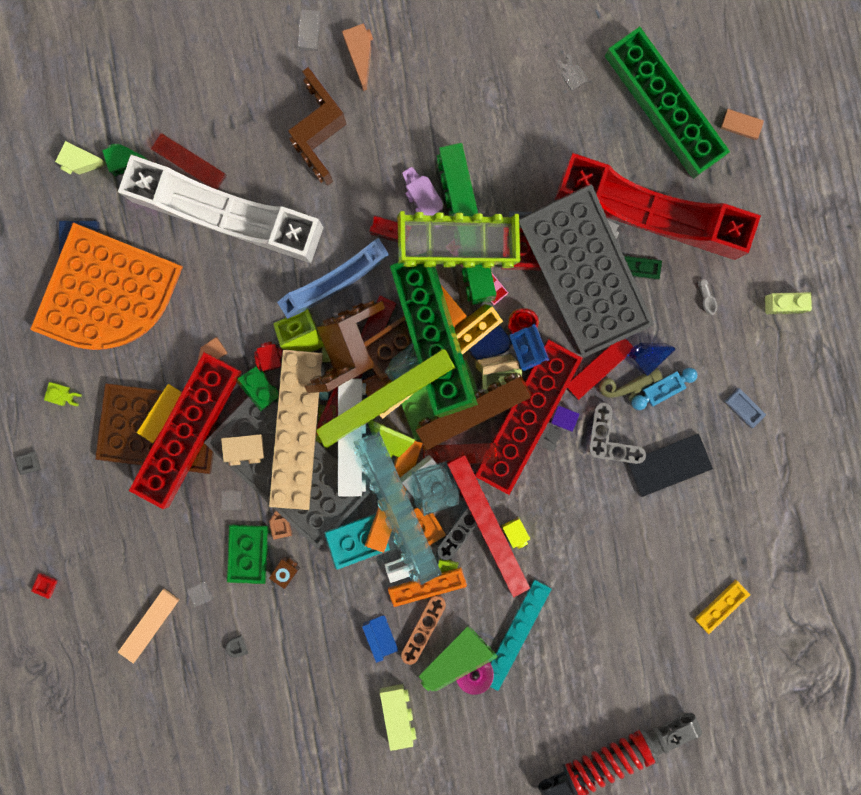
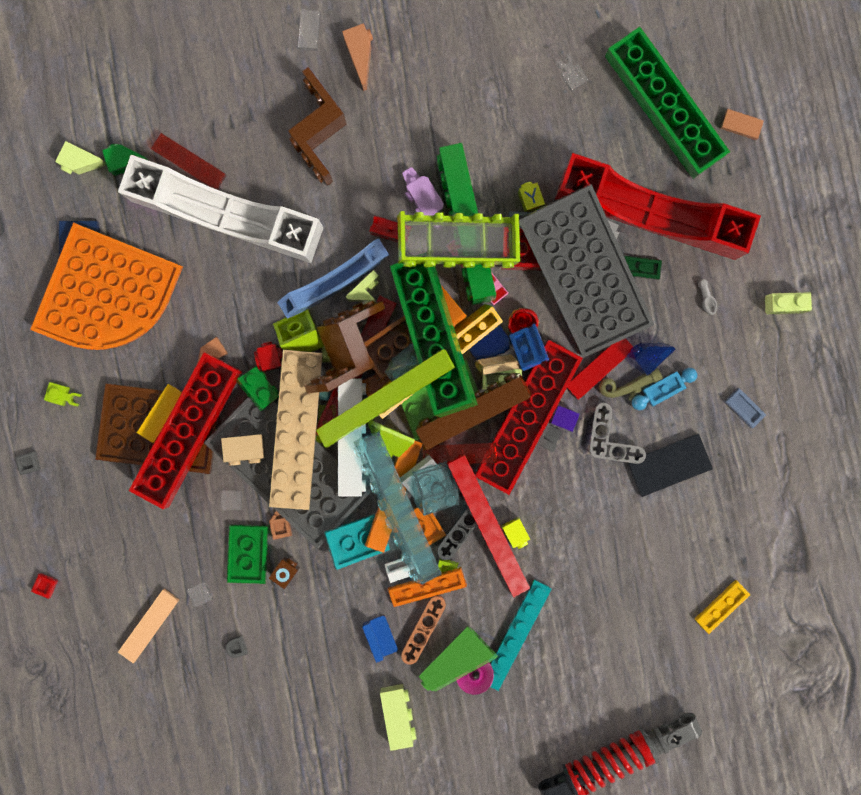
none -> yellowish green slope [346,270,379,302]
none -> neon yellow brick [518,182,545,212]

